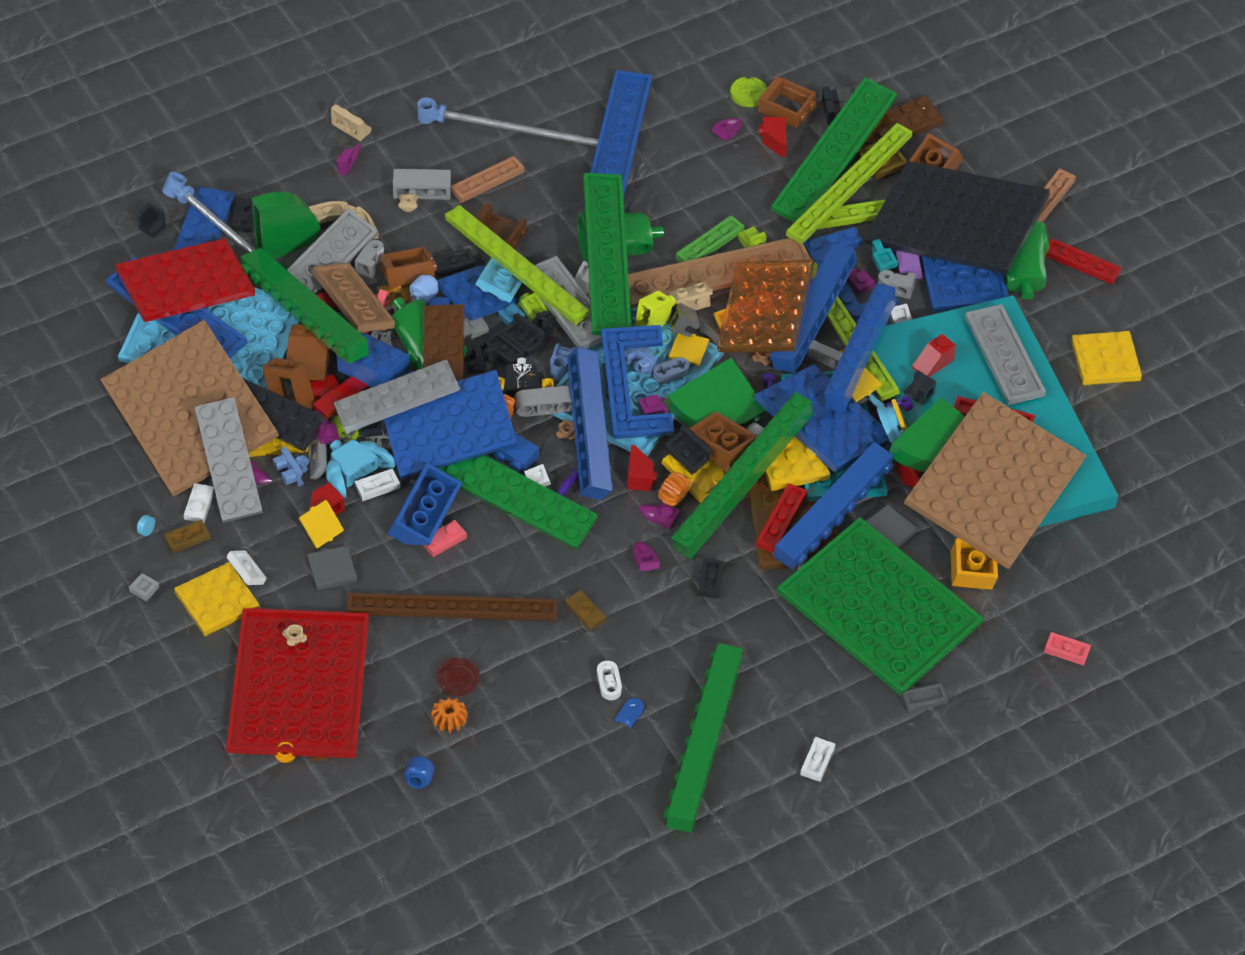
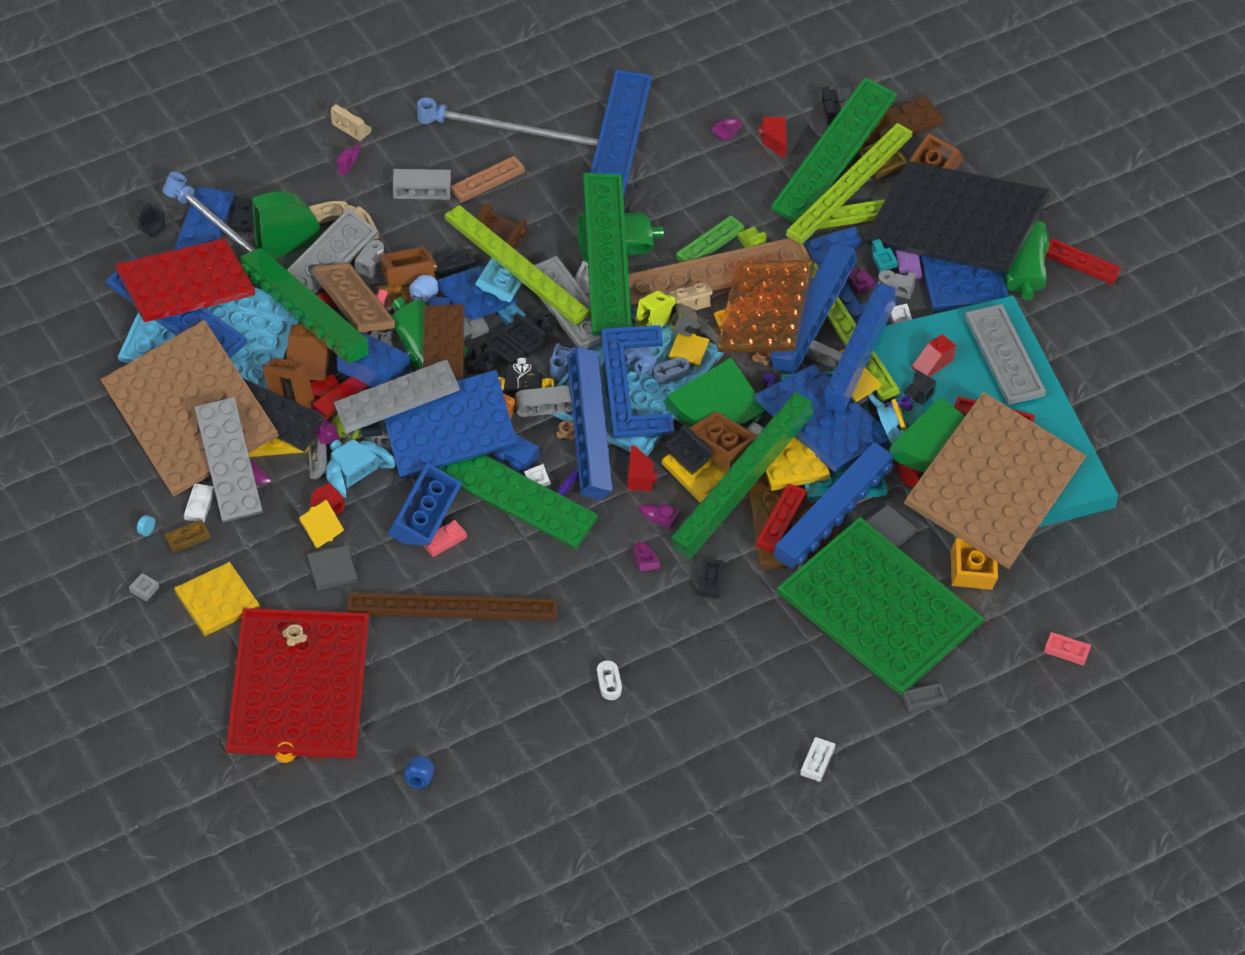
white plate [227,551,267,585] -> none
medium blue hips [273,447,309,487] -> none
white plate [355,469,400,501] -> none
tan plate [398,194,418,212] -> none
orange gear [431,696,468,733] -> none
clear red tile [437,658,480,696] -> none
lime bracket [516,293,548,322] -> none
pearl gold plate [564,590,606,631] -> none
blue piece [614,698,644,729] -> none
magenta plate [638,394,669,415] -> none
orange gear [658,471,691,508] -> none
green brick [664,643,743,833] -> none
lime tile [730,77,767,108] -> none
dark orange window [758,76,817,128] -> none
nougat plate [1037,168,1076,222] -> none
yellow plate [1071,331,1142,385] -> none

